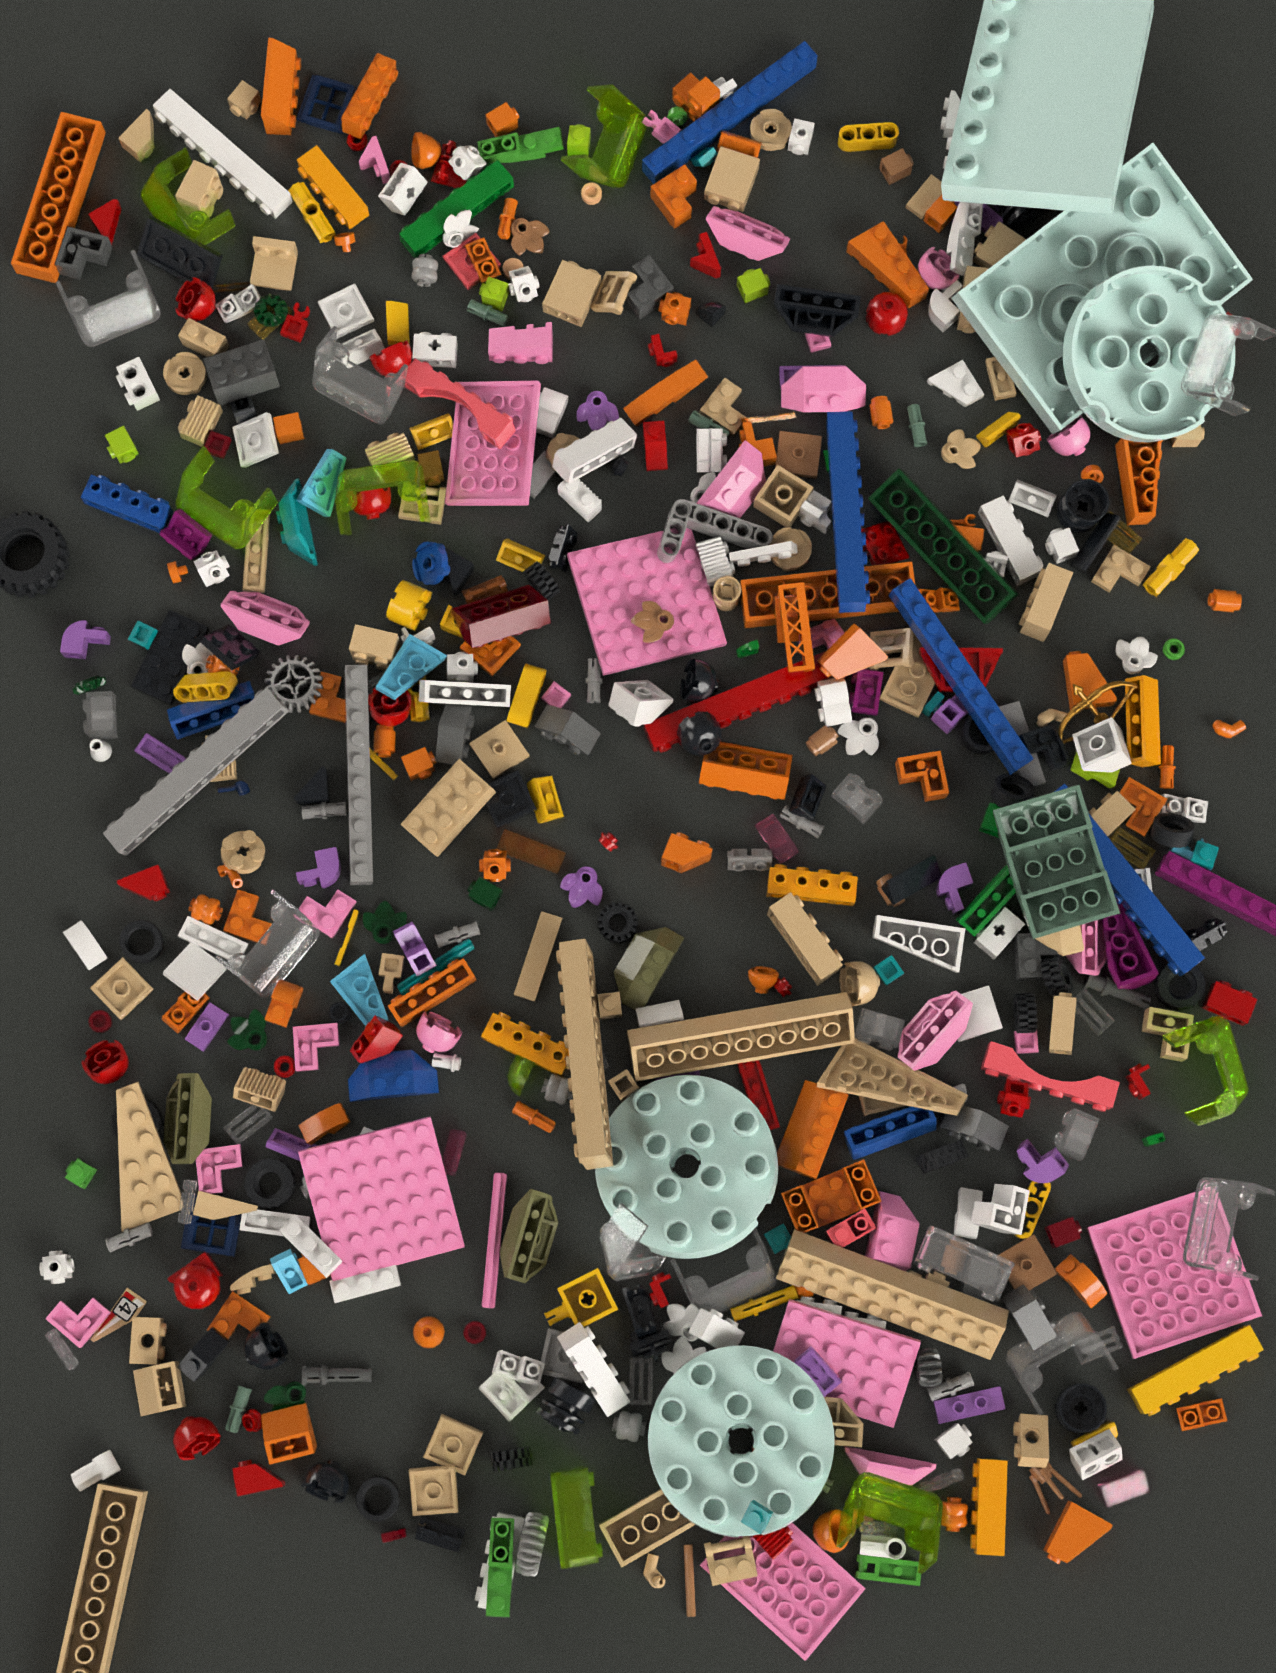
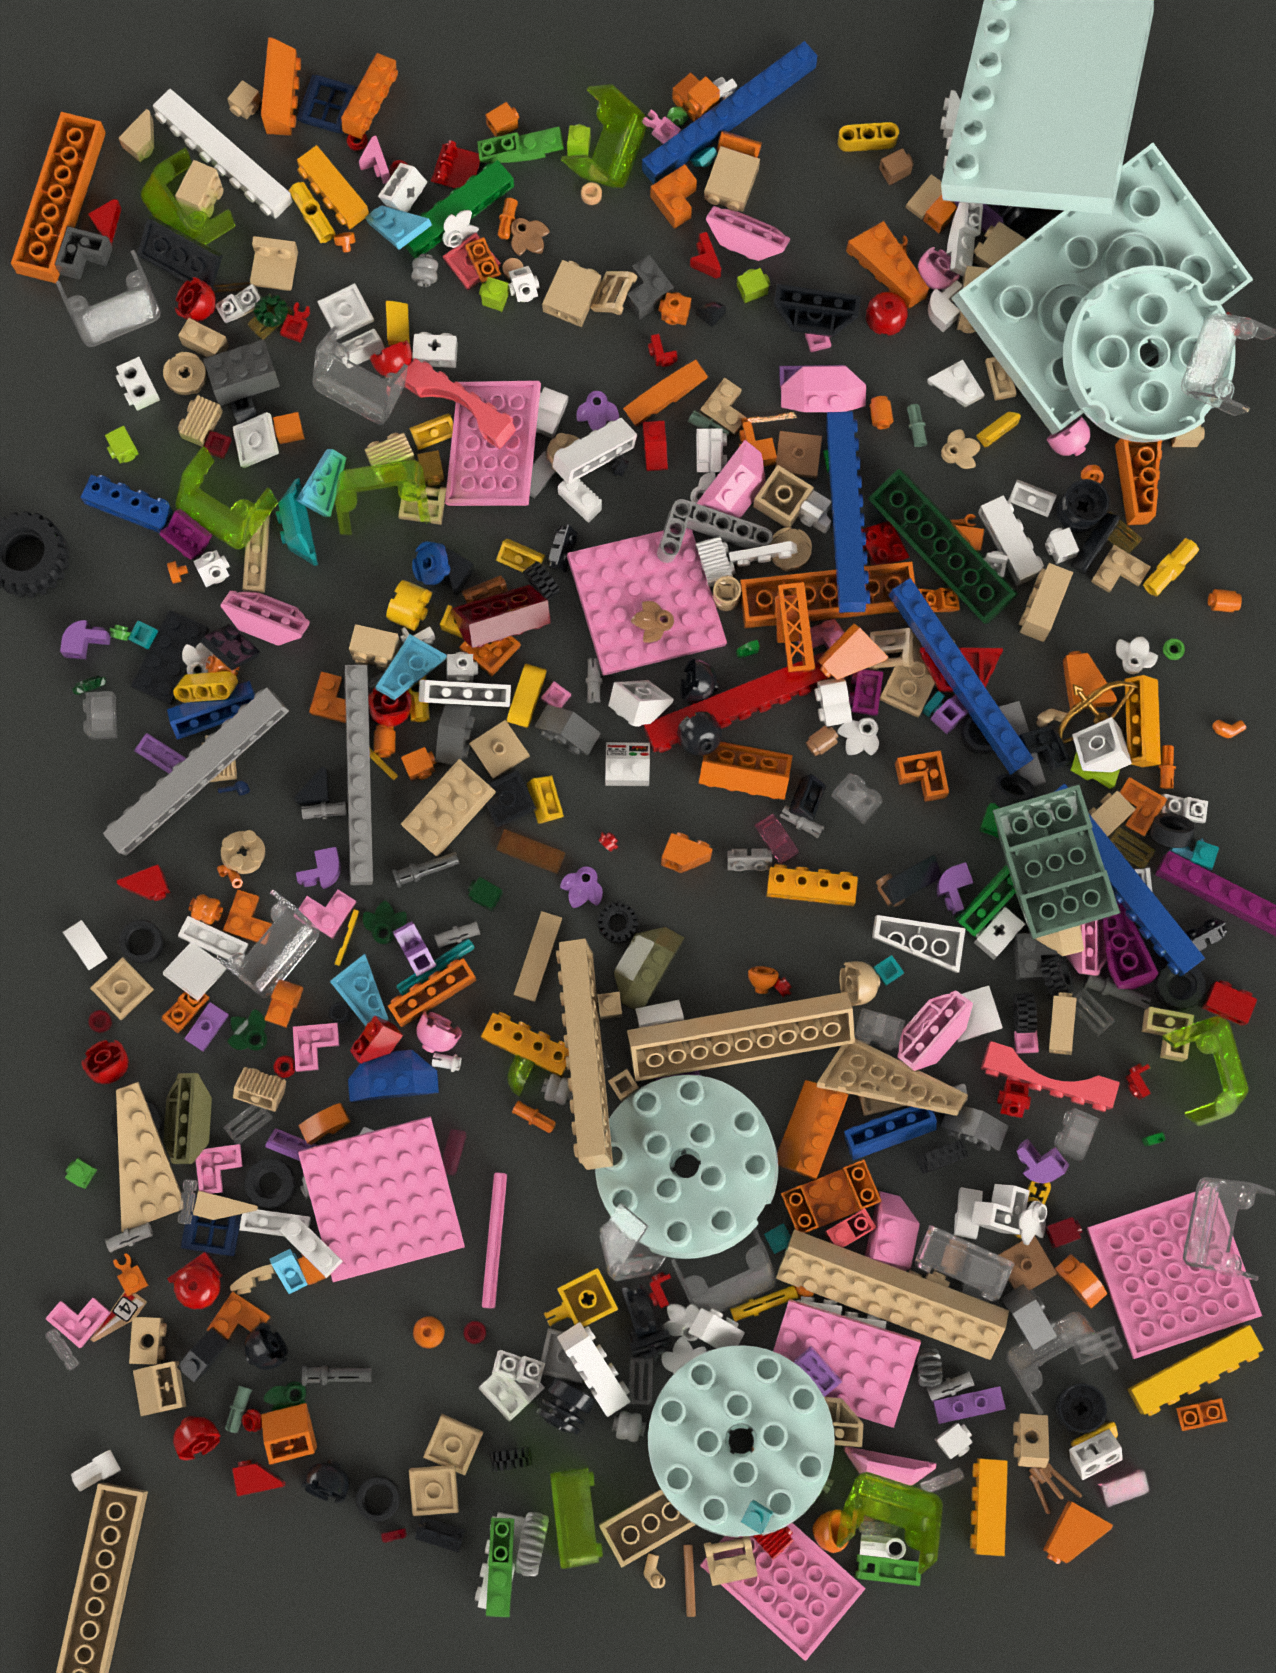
white brick [39,1250,74,1284] -> none
white cone [90,739,112,762] -> none
light grey gear [264,655,323,713] -> none
white plate [329,1265,401,1303] -> none
red cylinder [348,486,391,520] -> none
tan plate [379,953,405,994] -> none
orange hat [412,132,441,169] -> none
white brick [448,145,487,180] -> none
sand green axle [467,299,509,326] -> none
orange brick [479,849,511,882] -> none
bright pink wedge [488,322,553,364] -> none
olive wedge [500,1189,558,1283] -> none
red tile [737,1060,780,1130] -> none
tan plate [750,109,792,151] -> none
tan brick [767,892,843,986] -> none
white brick [788,118,815,155] -> none
orange piece [939,1497,968,1532] -> none
red brick [1006,423,1041,458] -> none
none -> bright green plate [109,624,131,641]
none -> orange plate [113,1253,149,1297]
none -> medium azure wing [365,205,432,249]
none -> dark grey pin [392,852,460,888]
none -> white slope [605,742,650,786]
none -> white plate [1019,1201,1047,1245]

